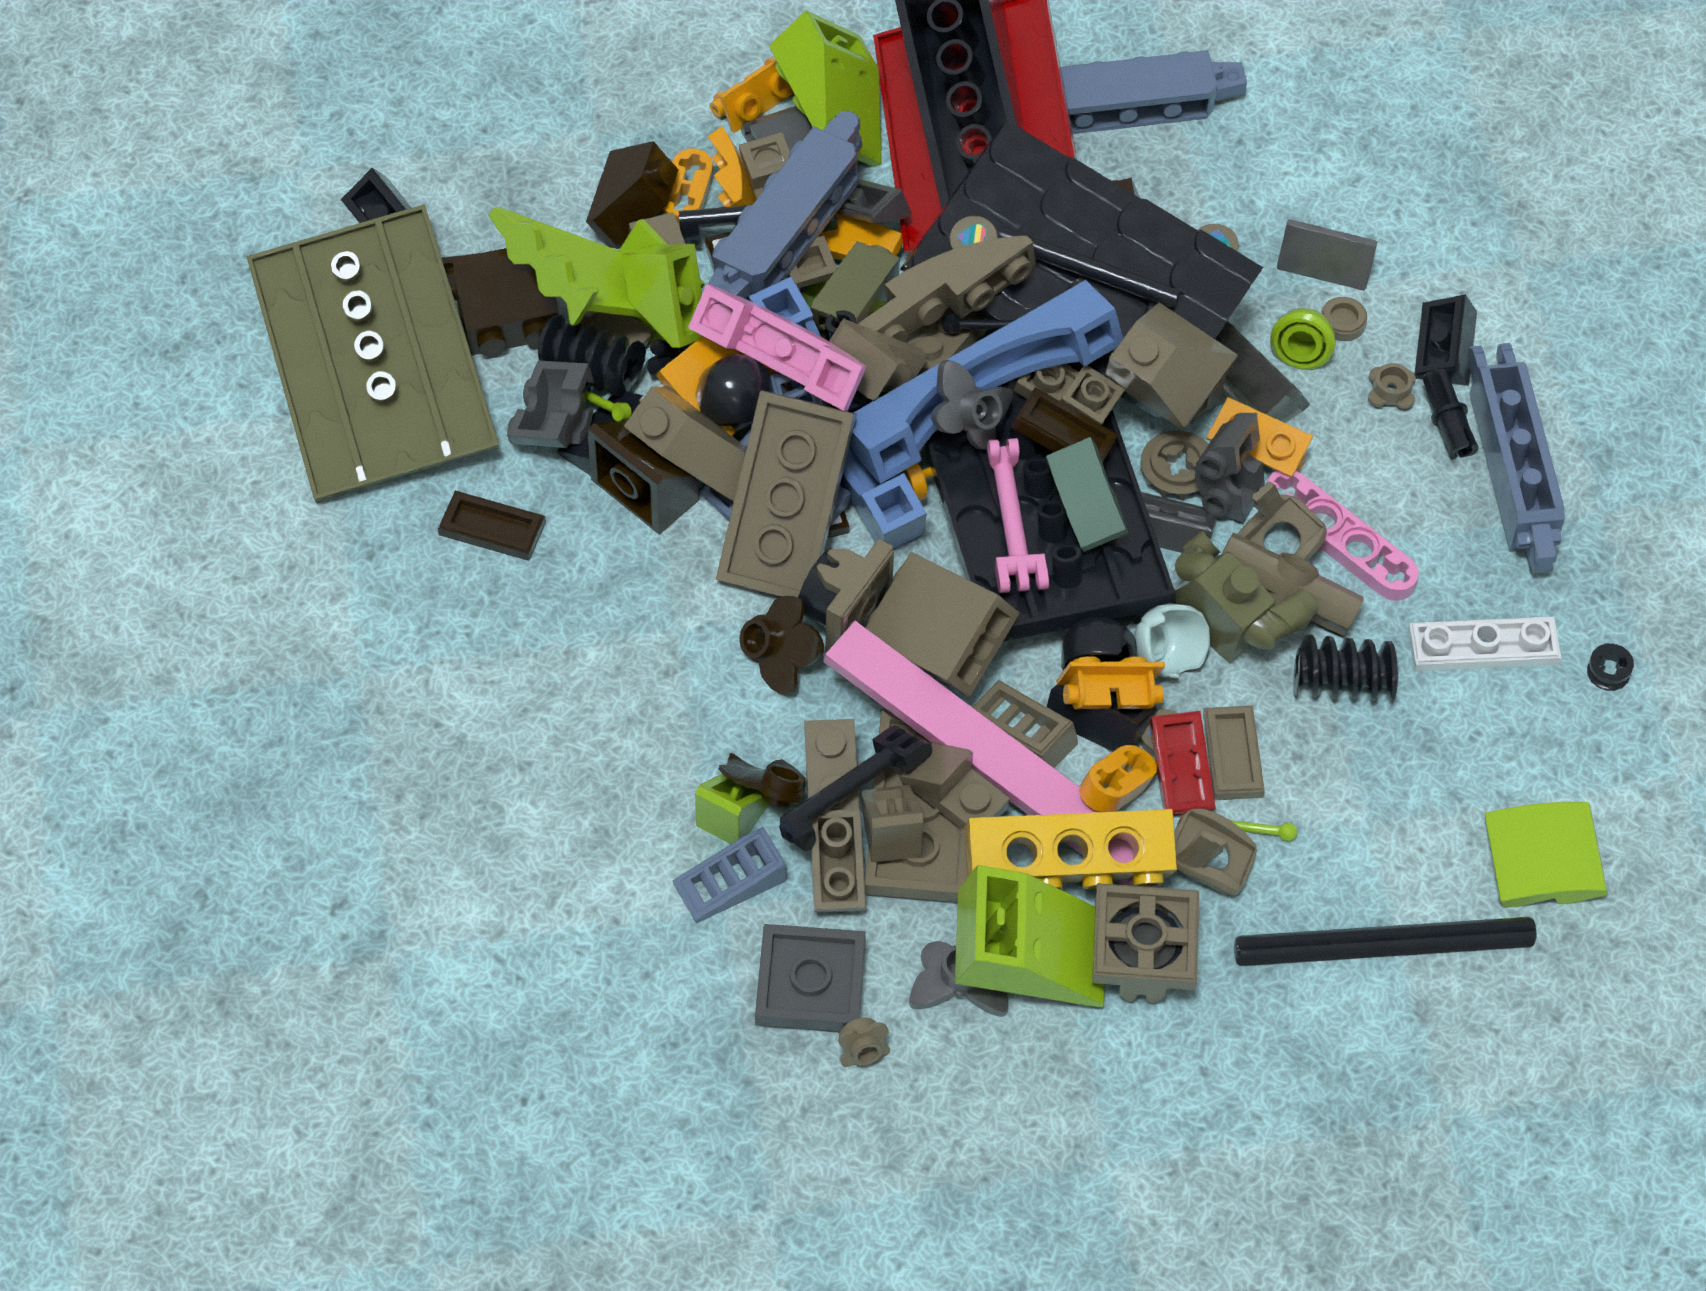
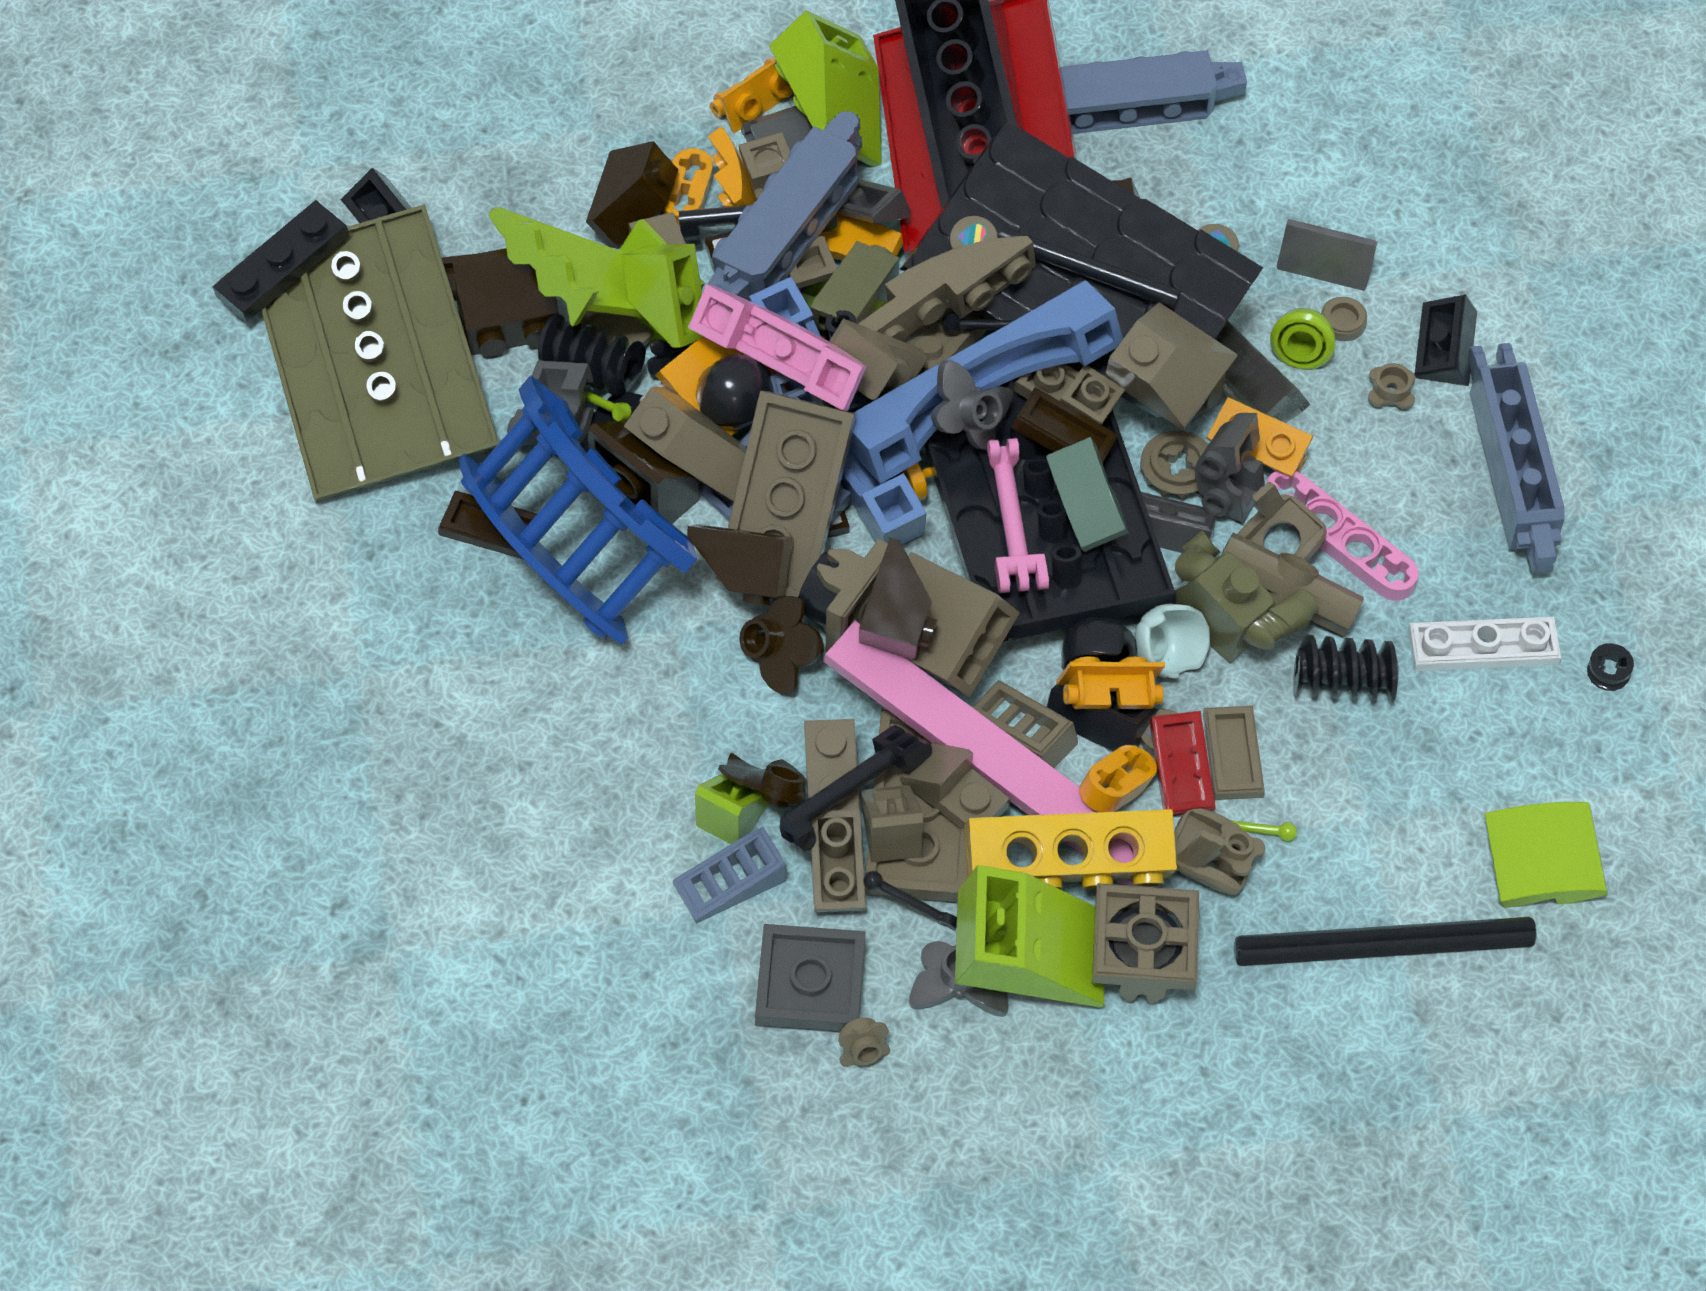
black axle [1423,368,1479,460] -> none
none -> black plate [212,200,350,323]
none -> blue fence [458,375,697,645]
none -> dark brown slope [687,524,793,605]
none -> dark brown slope [859,538,938,661]
none -> black hinge [863,871,957,930]
none -> dark tan plate [1212,822,1265,876]

